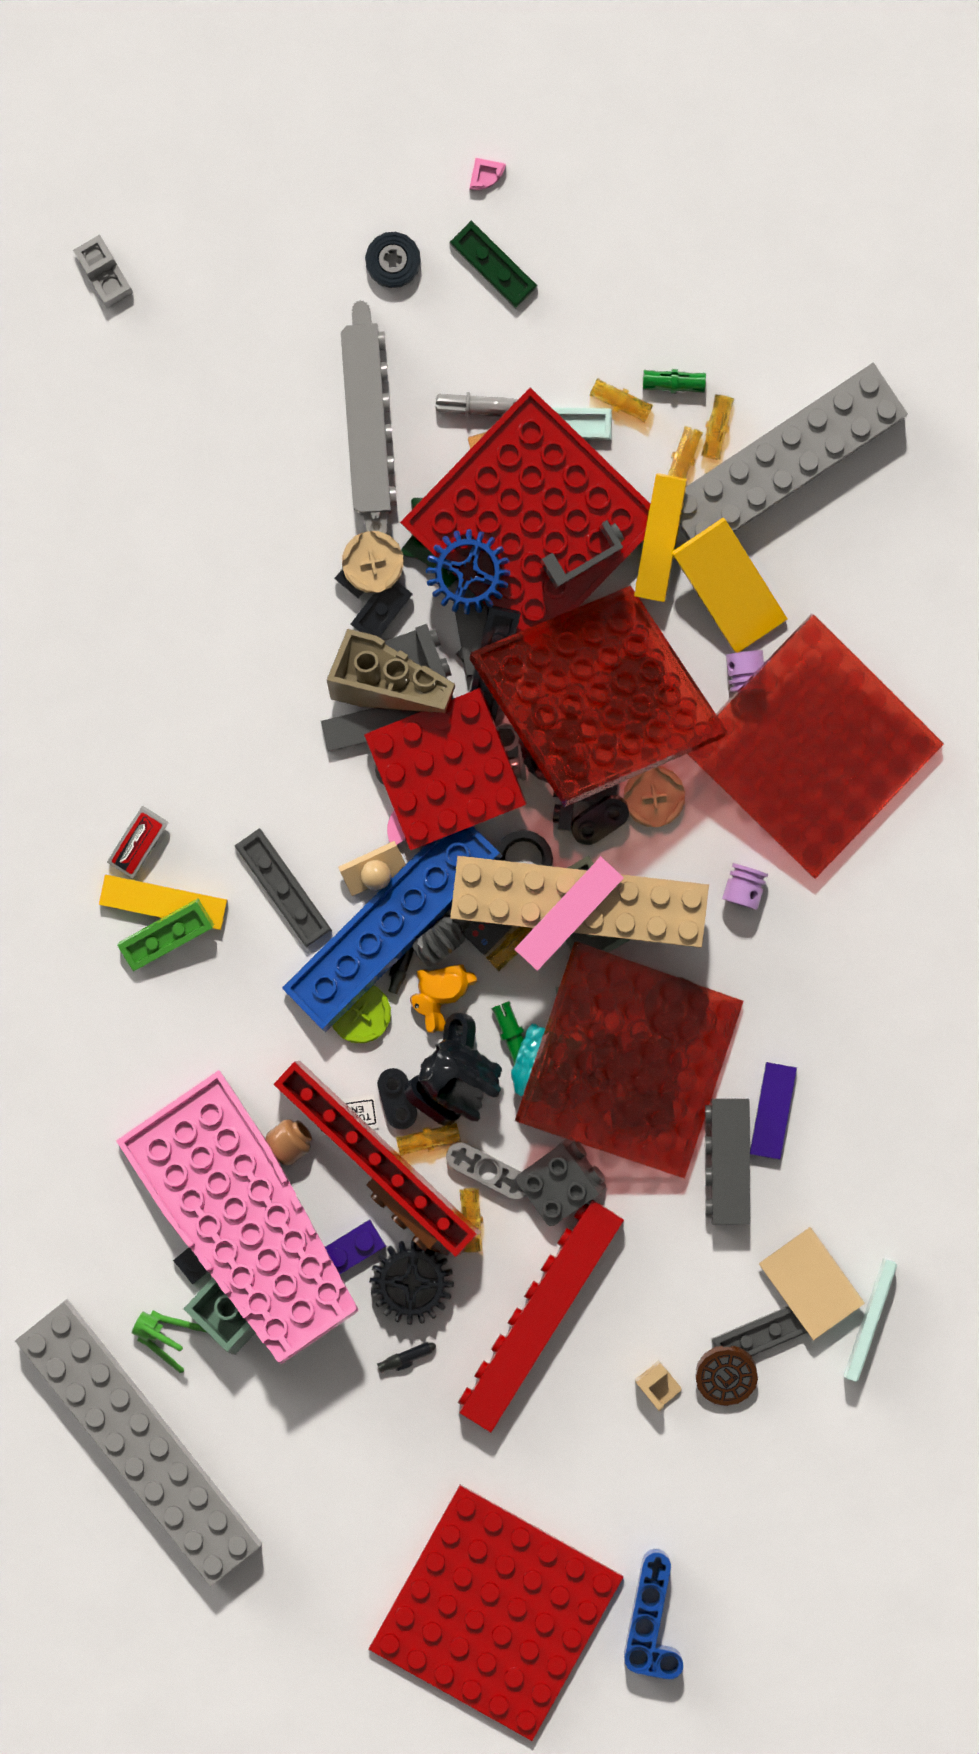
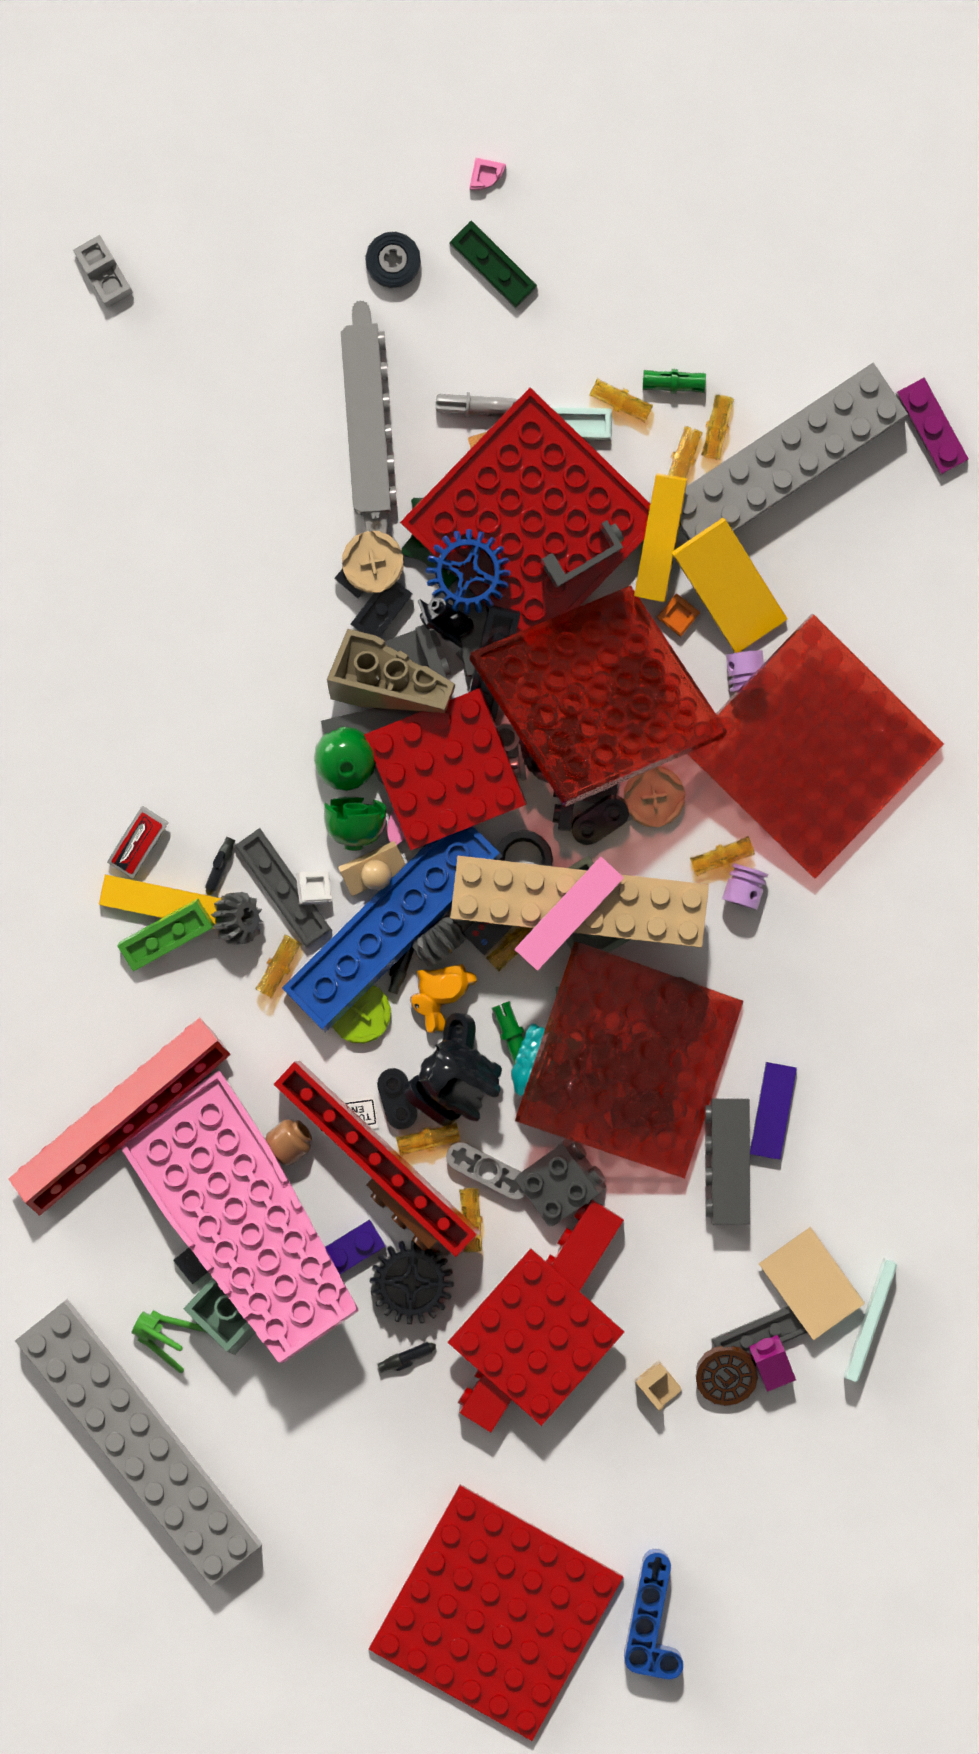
none -> brick [8,1017,231,1216]
none -> black piece [205,836,236,895]
none -> dark grey gear [211,892,263,945]
none -> clear yellow pin [255,934,302,998]
none -> white tile [296,871,332,905]
none -> green cylinder [314,727,376,791]
none -> green cylinder [324,797,387,851]
none -> black hinge [418,598,474,648]
none -> red plate [447,1248,625,1426]
none -> orange tile [656,593,701,637]
none -> clear yellow pin [690,836,755,876]
none -> magenta brick [749,1335,796,1392]
none -> magenta plate [896,377,969,475]

